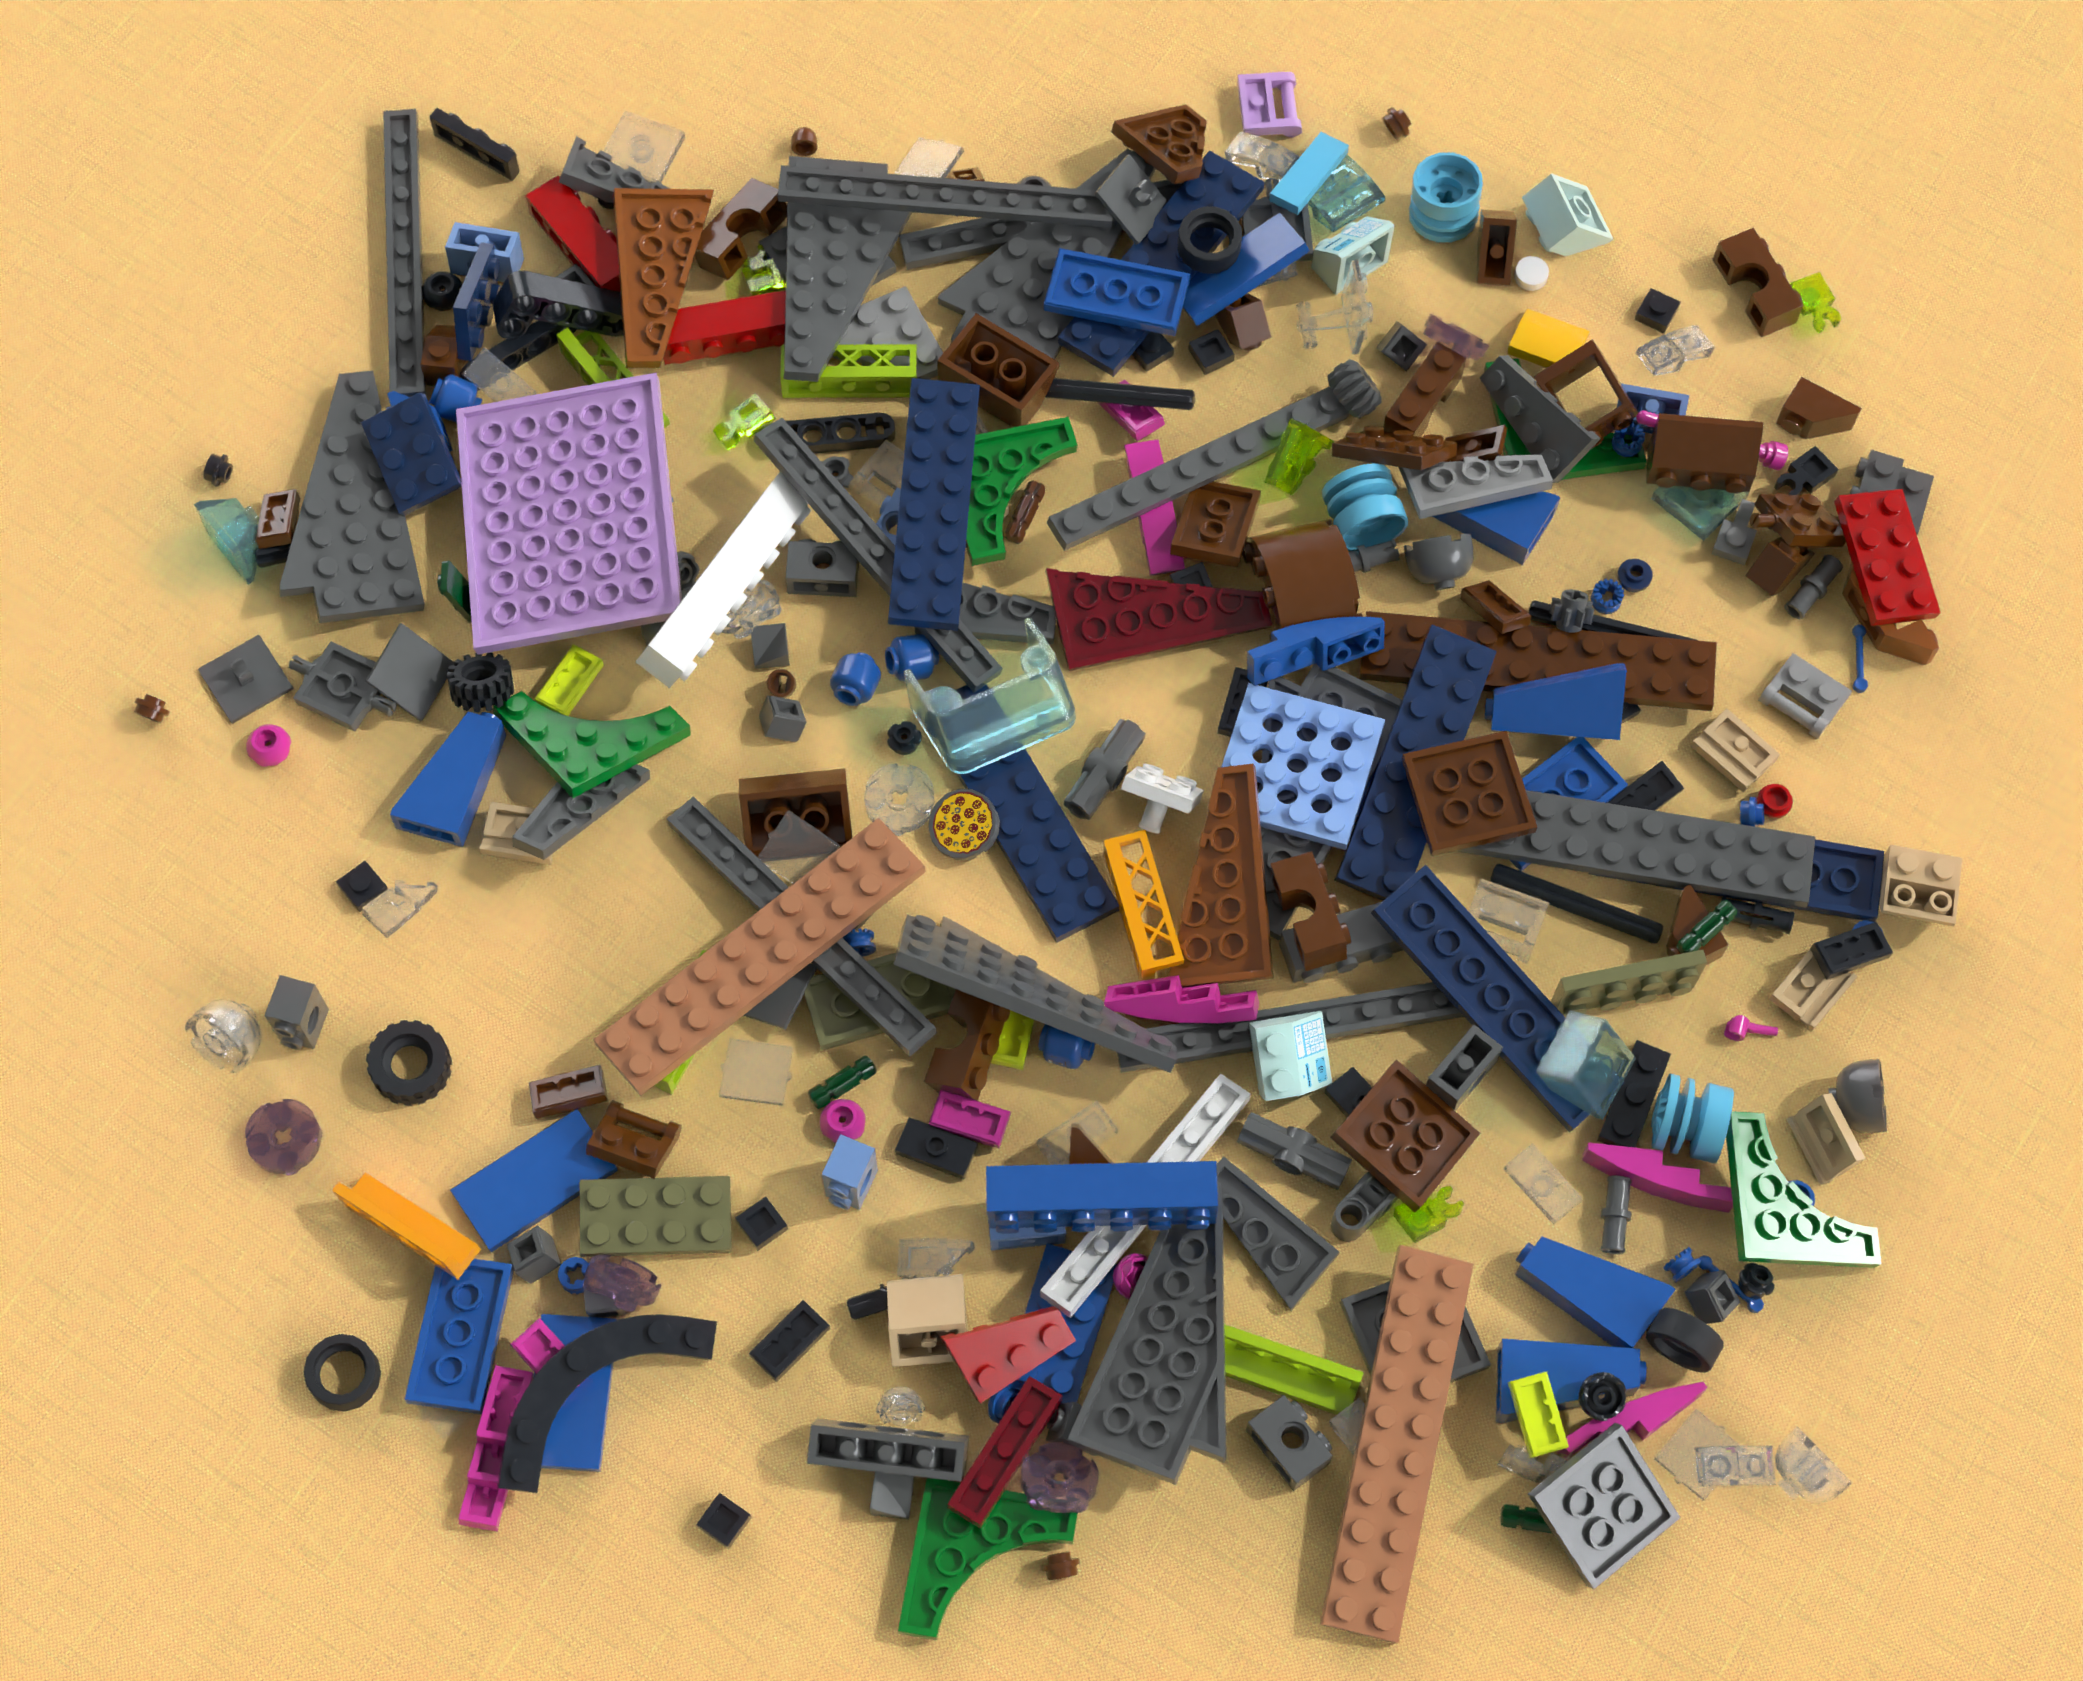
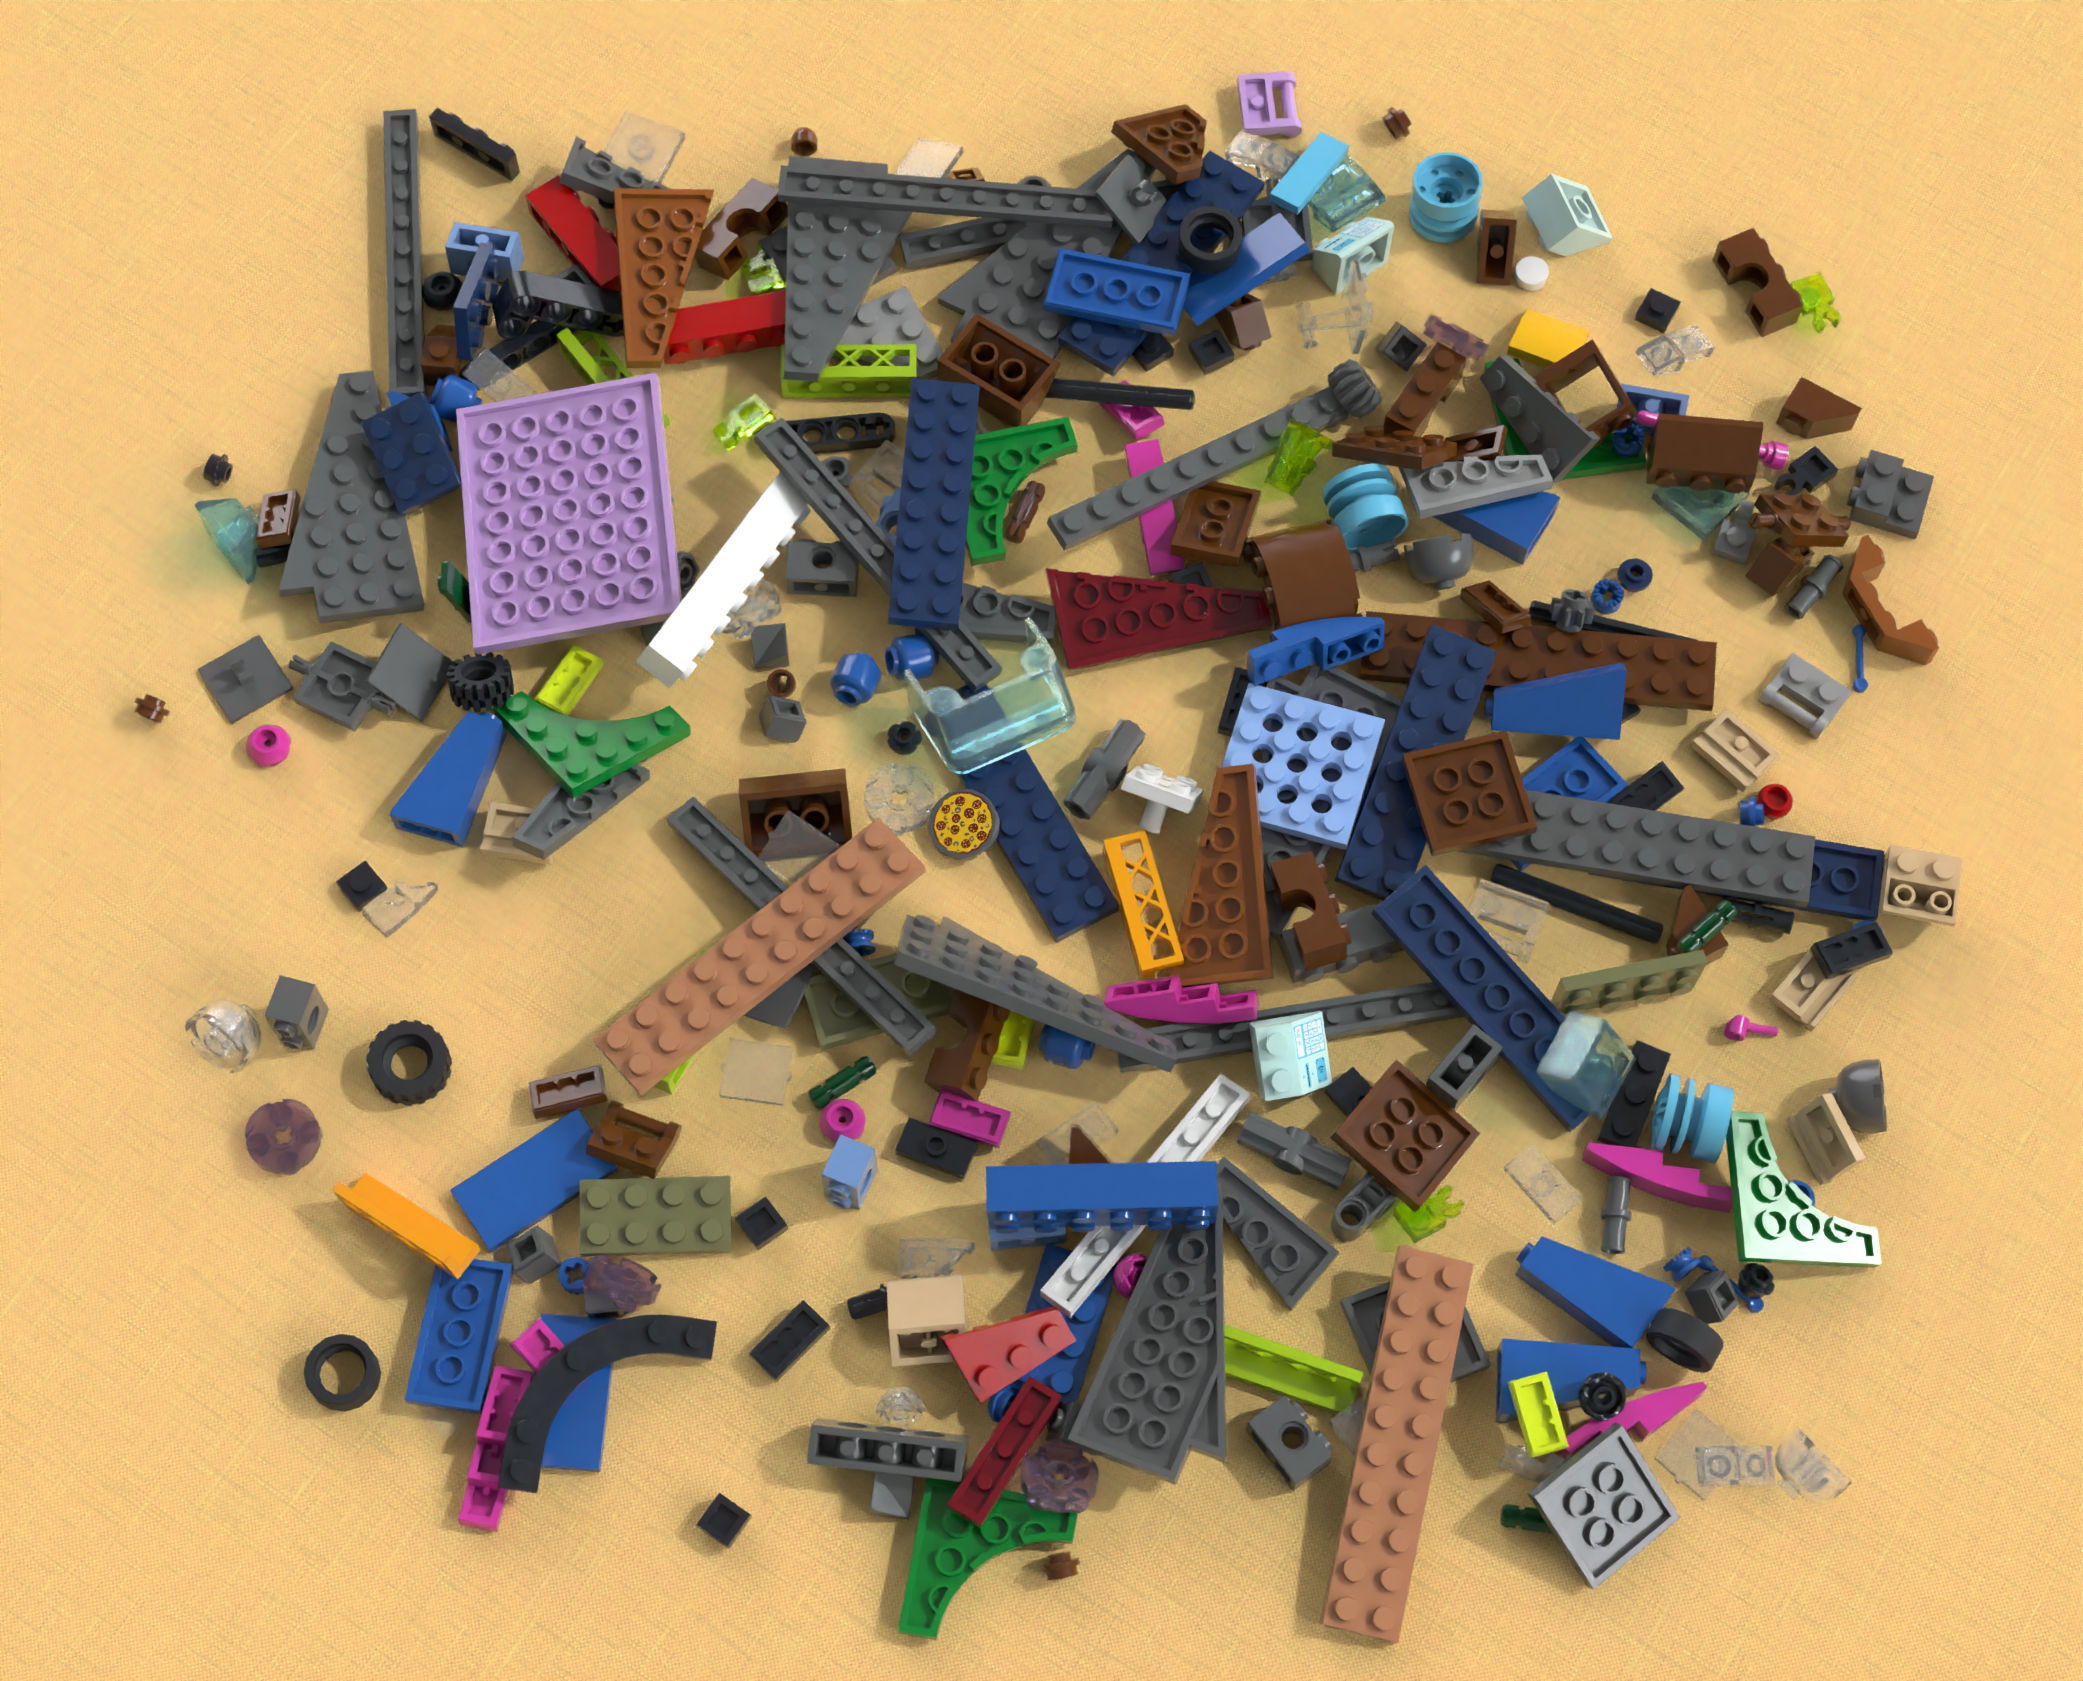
red plate [1834,489,1941,626] -> none

